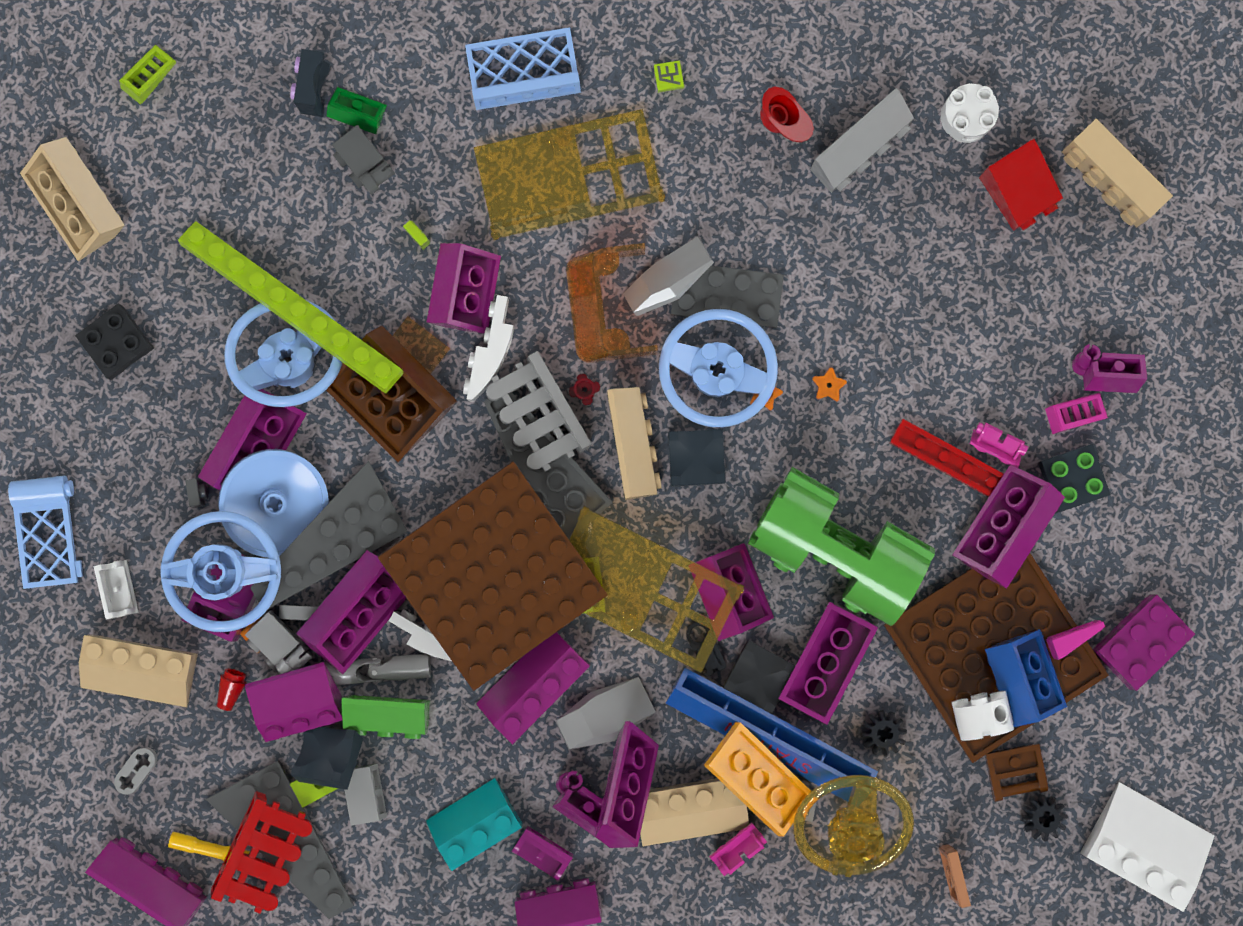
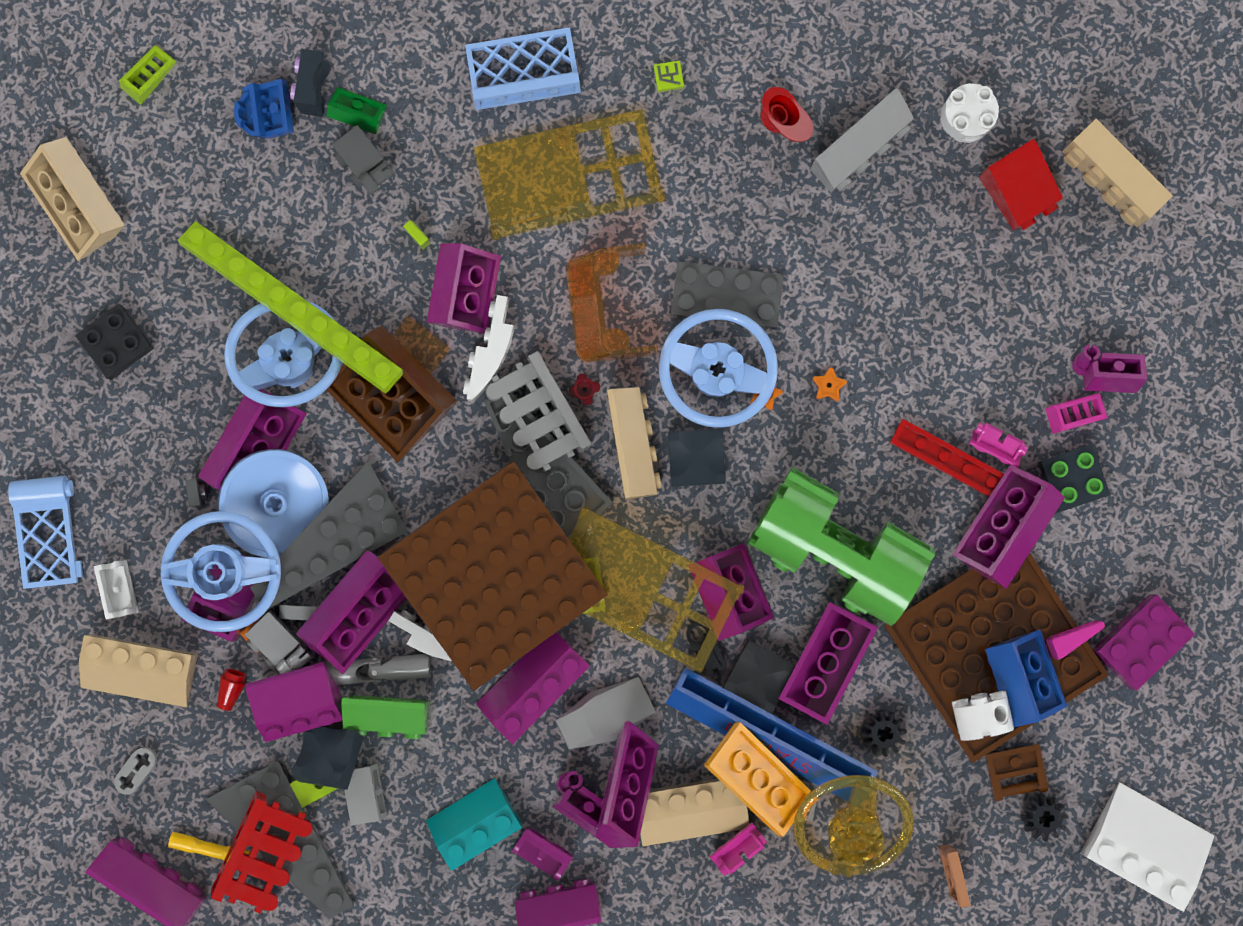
light grey piece [623,237,714,316] -> none
none -> blue slope [234,79,294,139]

